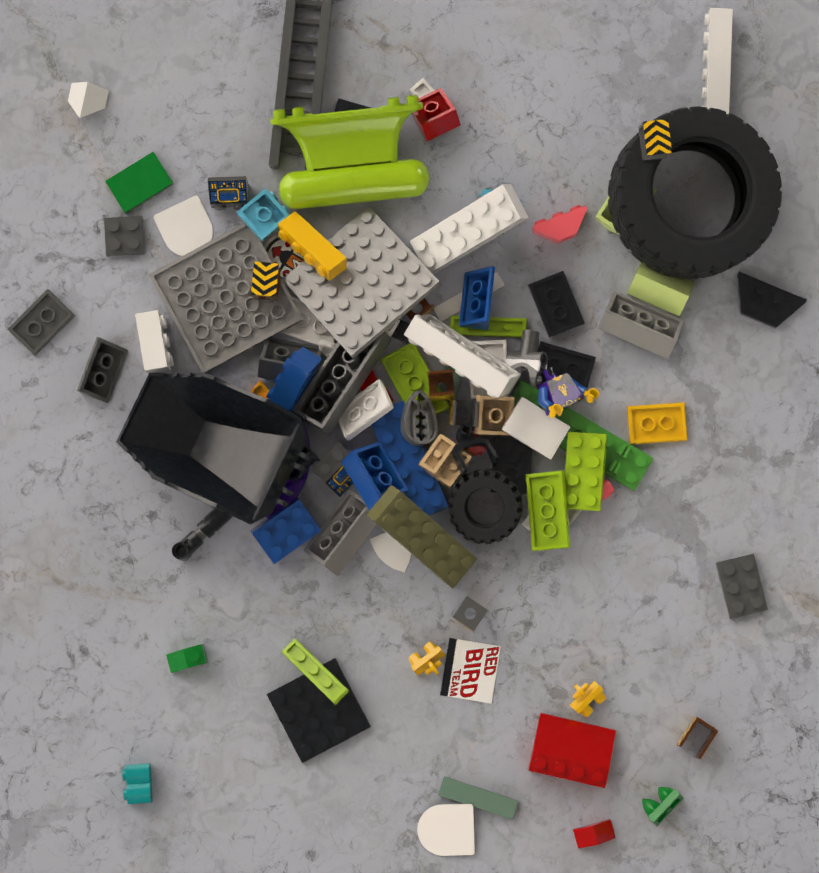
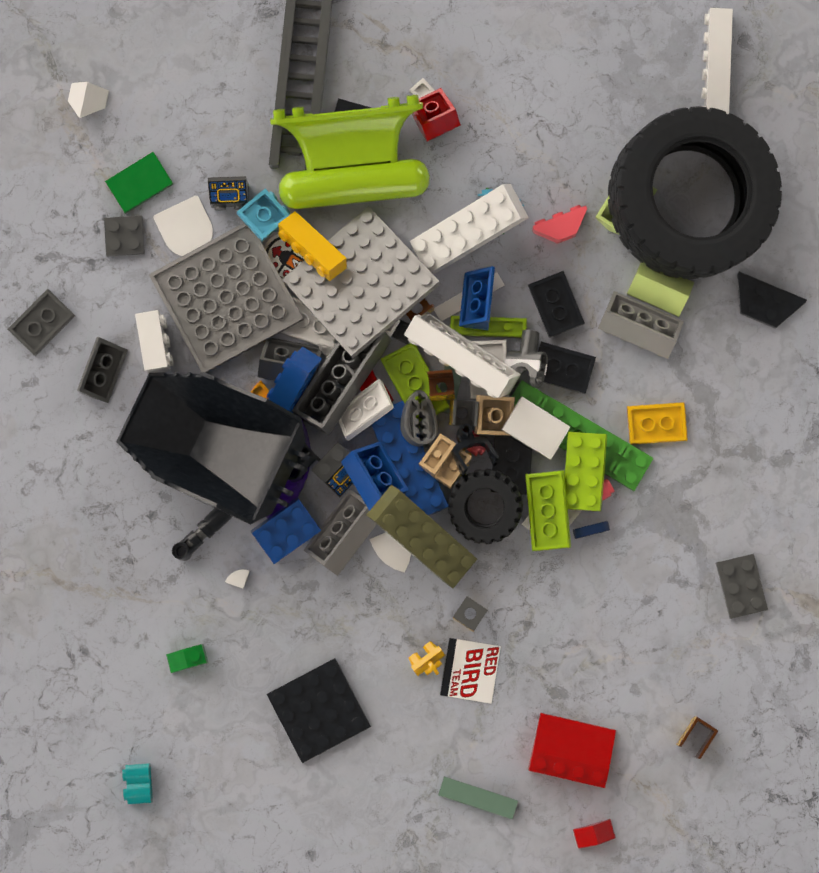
piece [251,262,281,301] -> none
lime tile [281,638,349,705] -> none
white sticker [417,804,475,856] -> none
torso [538,367,599,418] -> none
yellow hips [570,681,606,717] -> none
piece [638,119,672,161] -> none
green tile [642,787,684,826] -> none
none -> white tile [225,569,250,589]
none -> dark blue beam [573,521,610,539]

